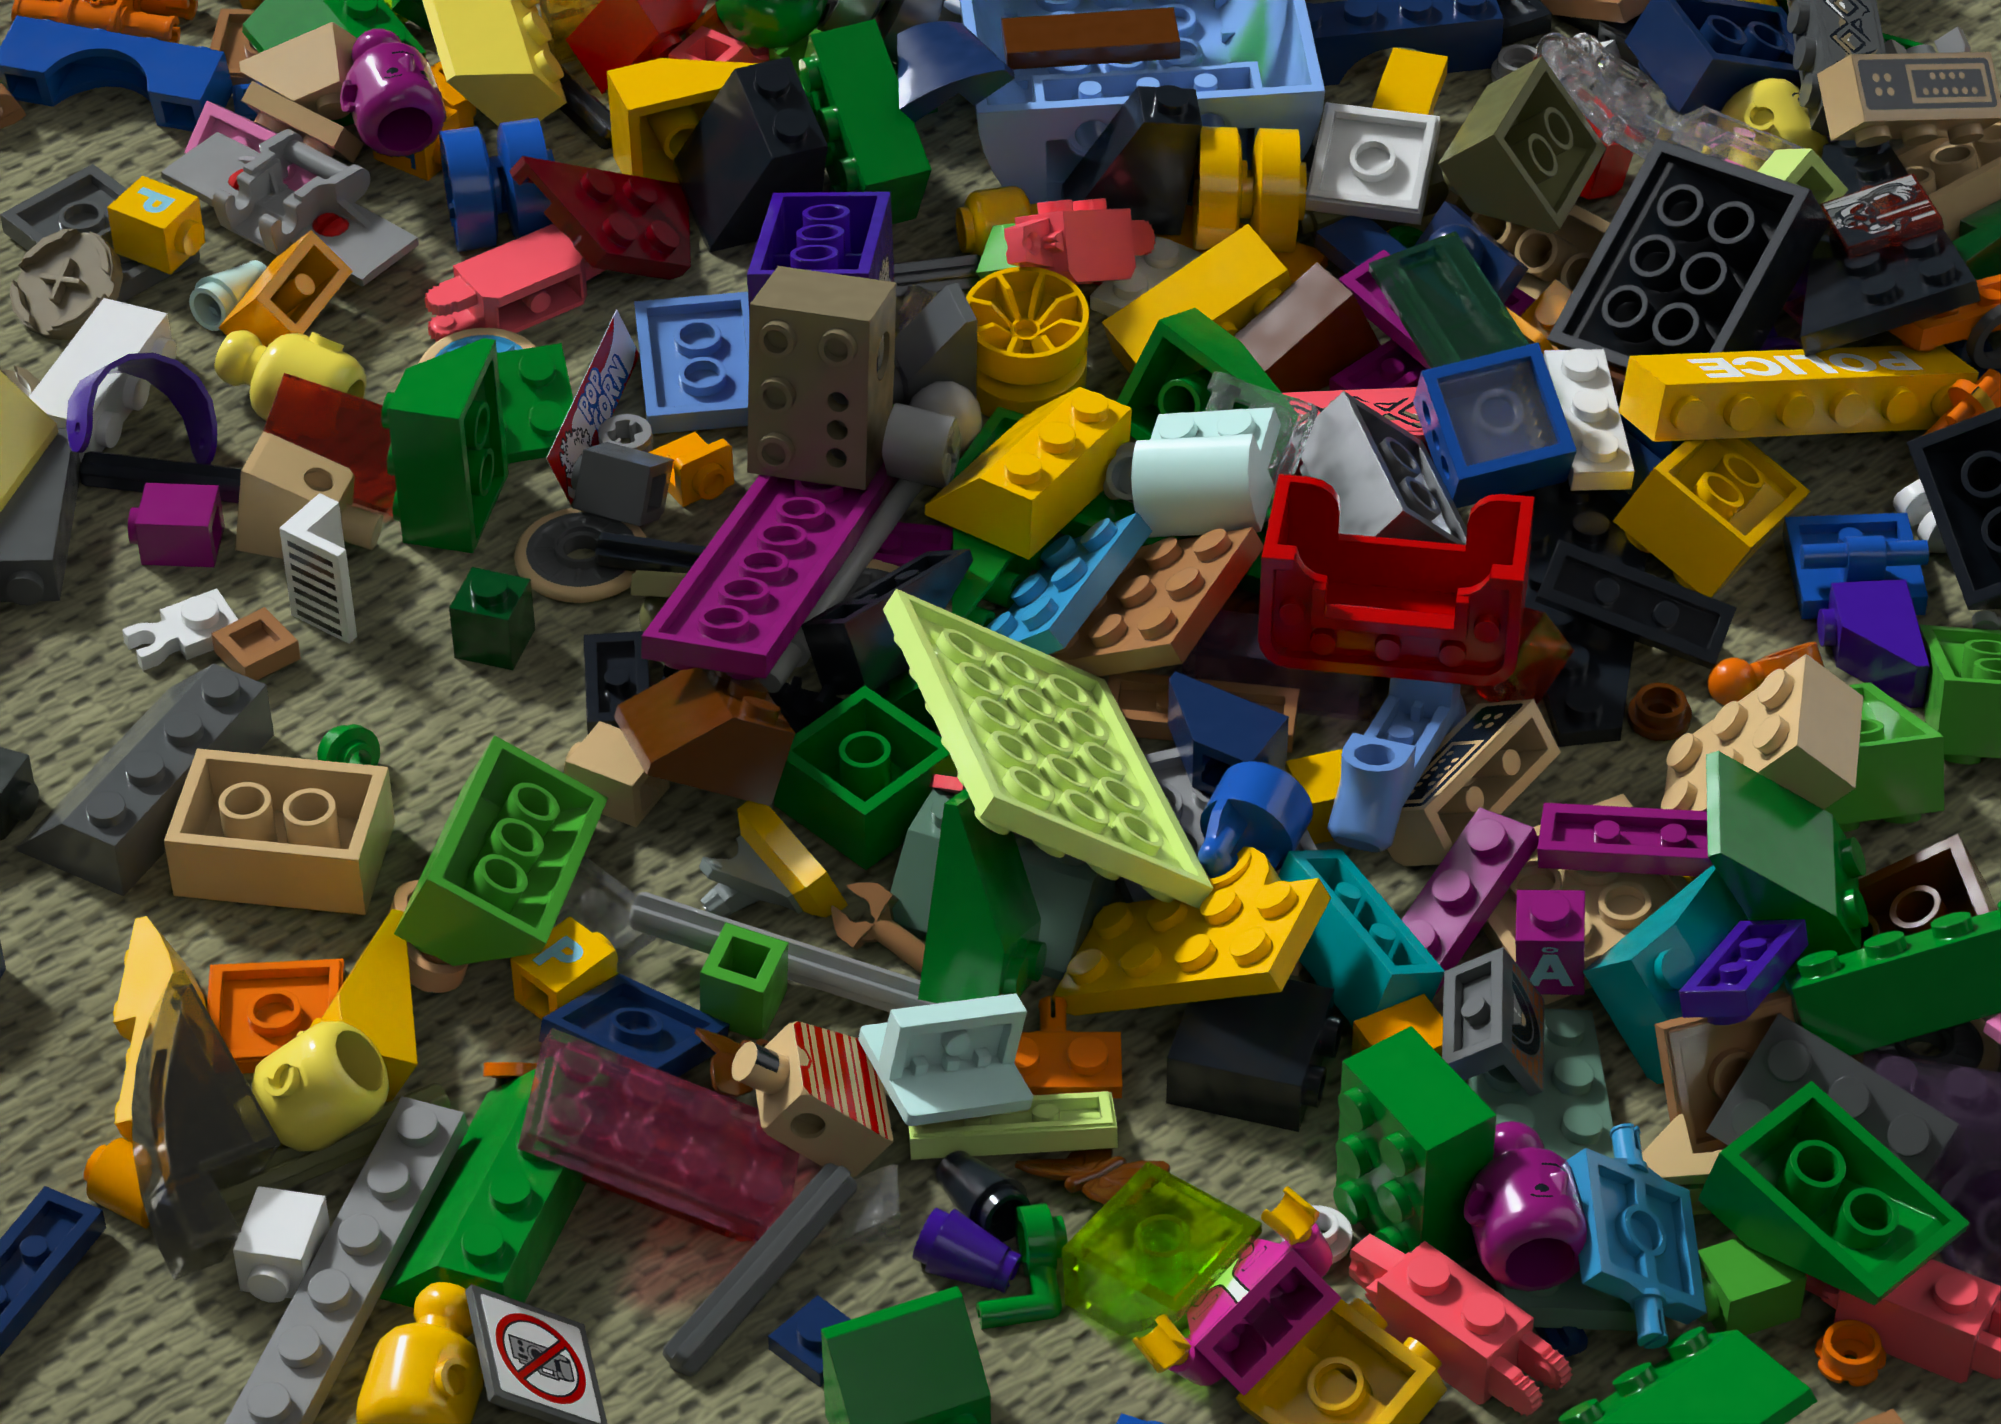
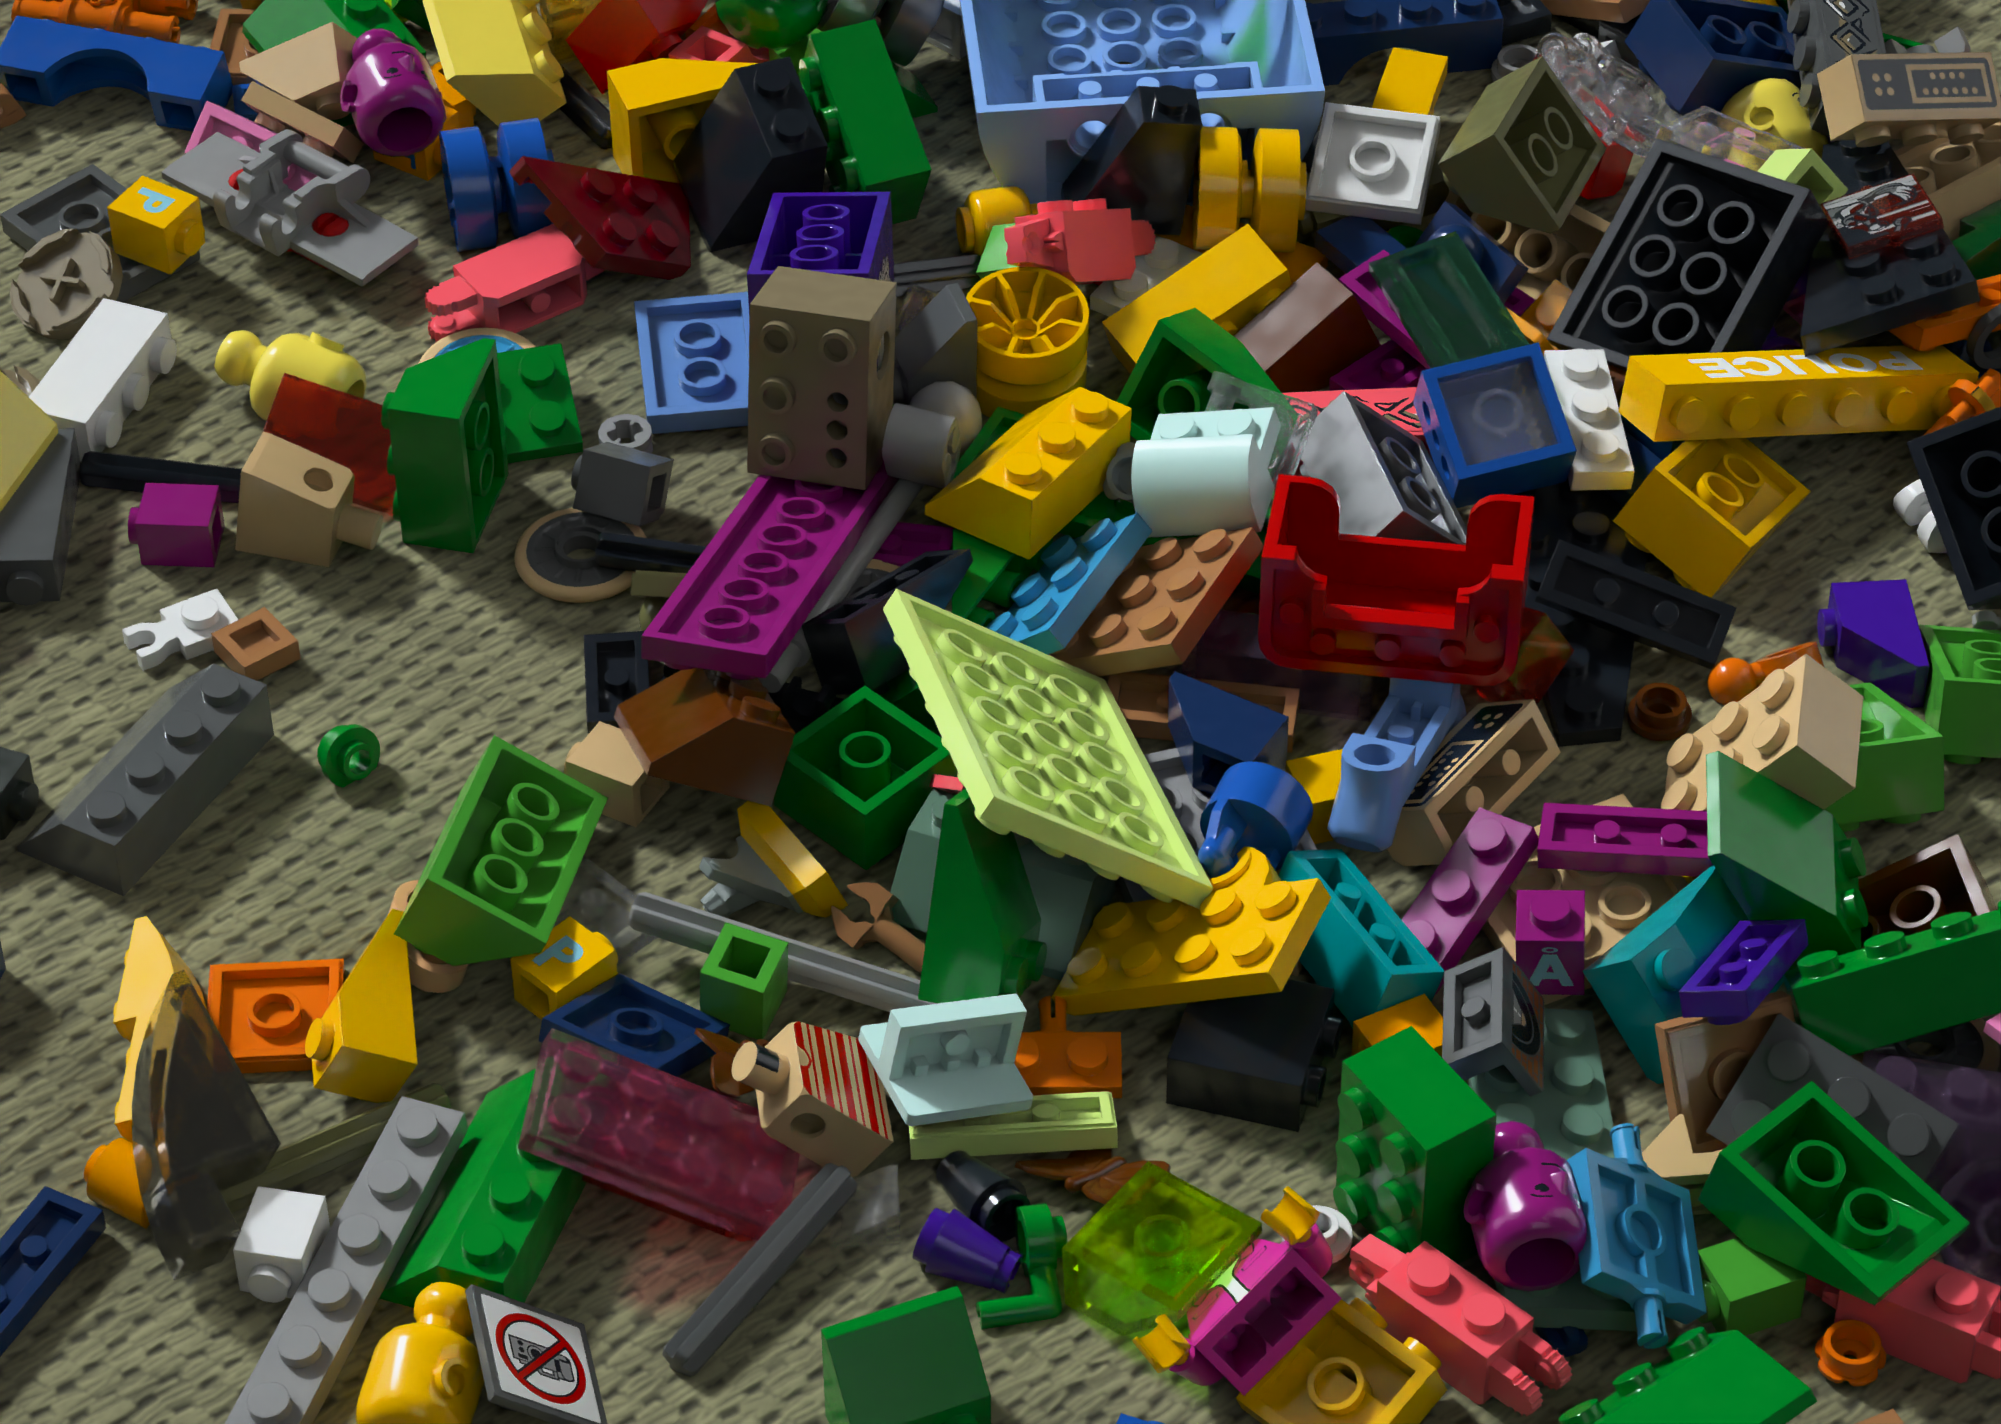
dark purple piece [66,352,217,464] -> none
tan brick [164,748,395,915] -> none
light aqua cone [189,260,267,331] -> none
light orange brick [218,230,353,347] -> none
light yellow piece [225,1021,389,1160] -> none
white panel [279,493,357,644] -> none
dark green brick [449,567,535,670] -> none
orange piece [483,1062,544,1079] -> none
sticker [546,309,639,505] -> none
light orange bracket [648,431,734,507] -> none
dark blue plate [768,1295,851,1387] -> none
dark blue slope [897,21,1015,123] -> none
reddish brown tile [1001,7,1180,70] -> none
blue plate [1782,513,1929,619] -> none

